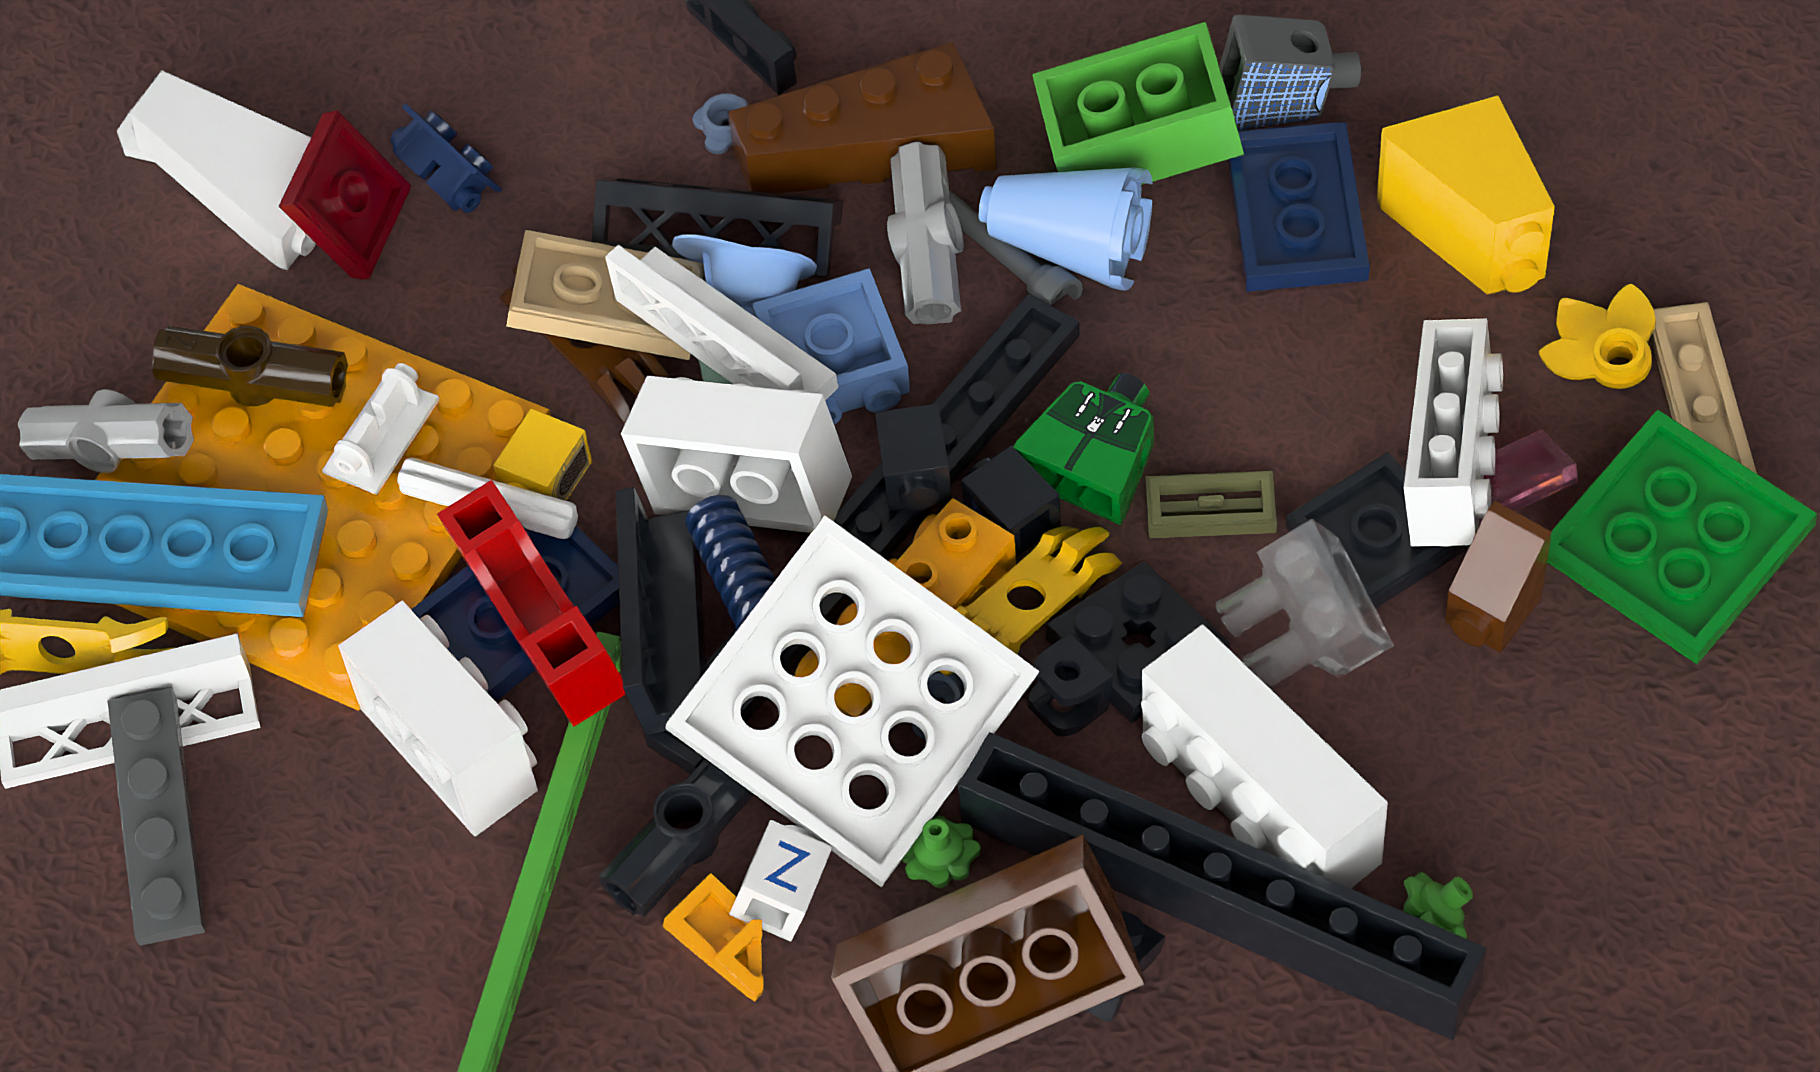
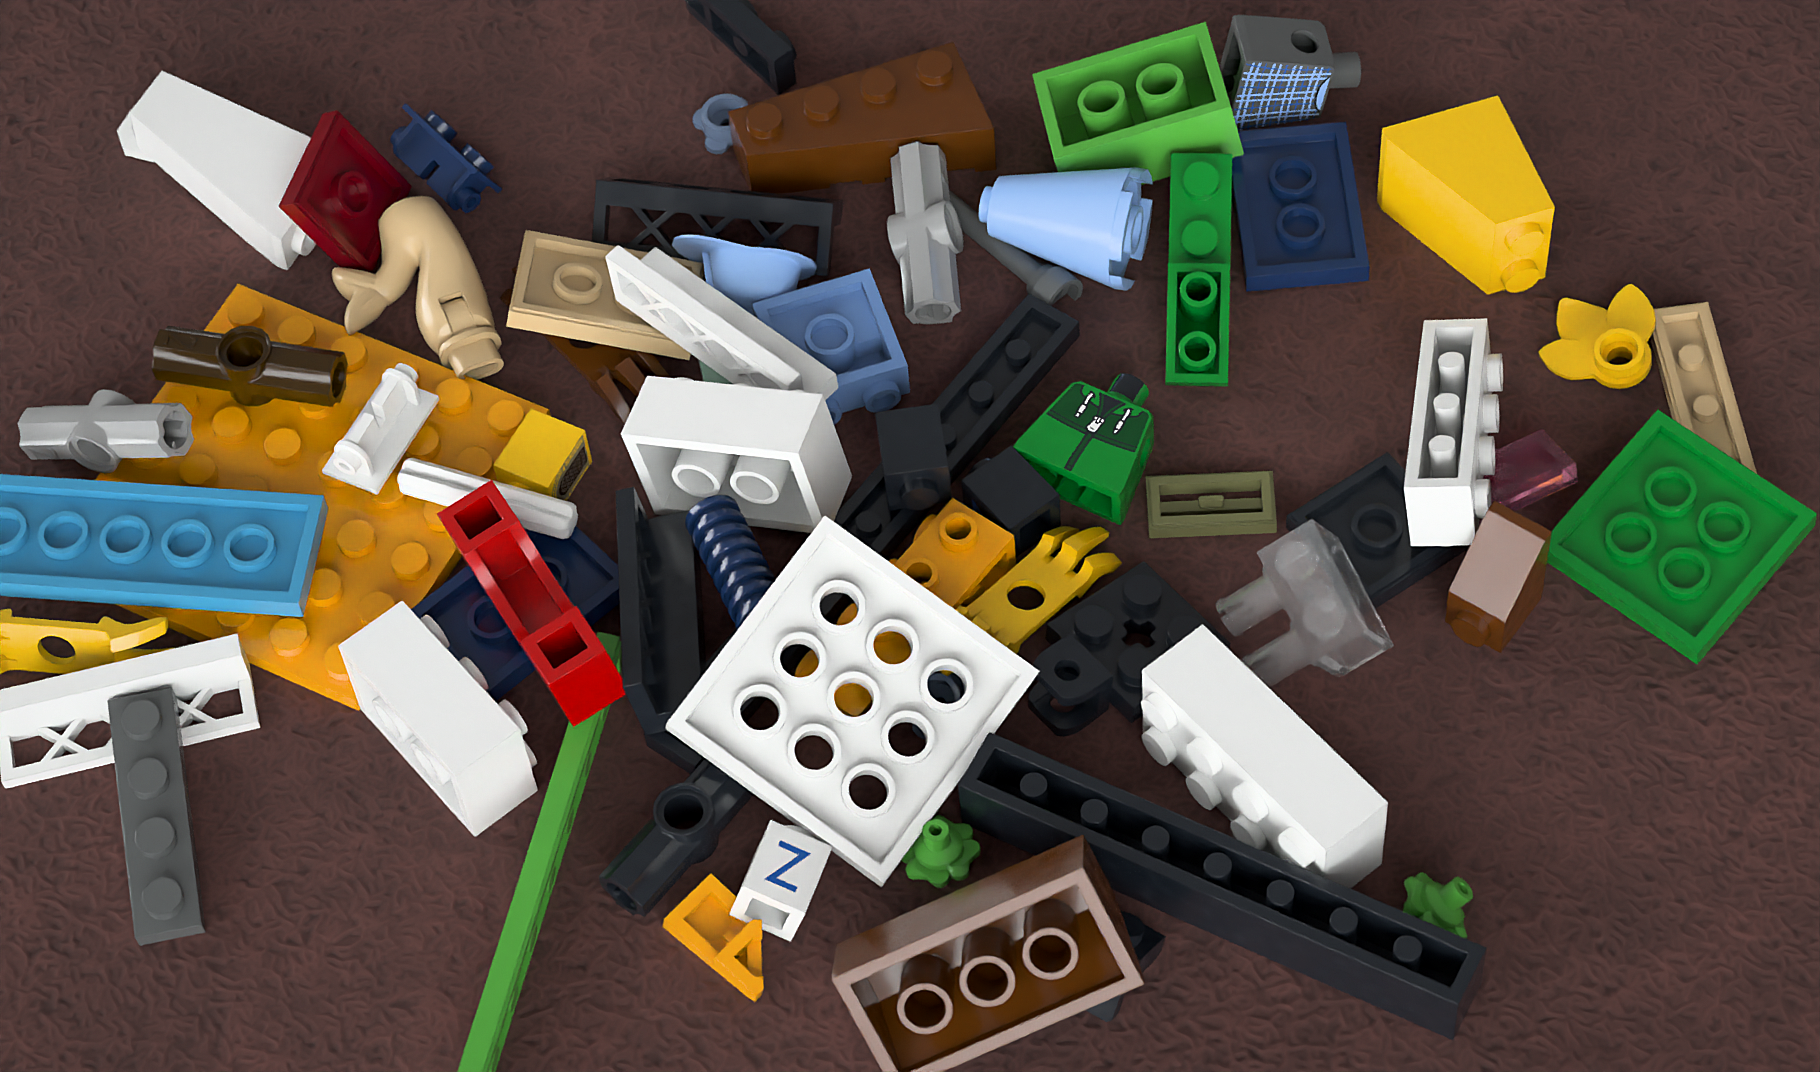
none -> tan piece [332,196,504,380]
none -> green slope [1165,153,1232,386]

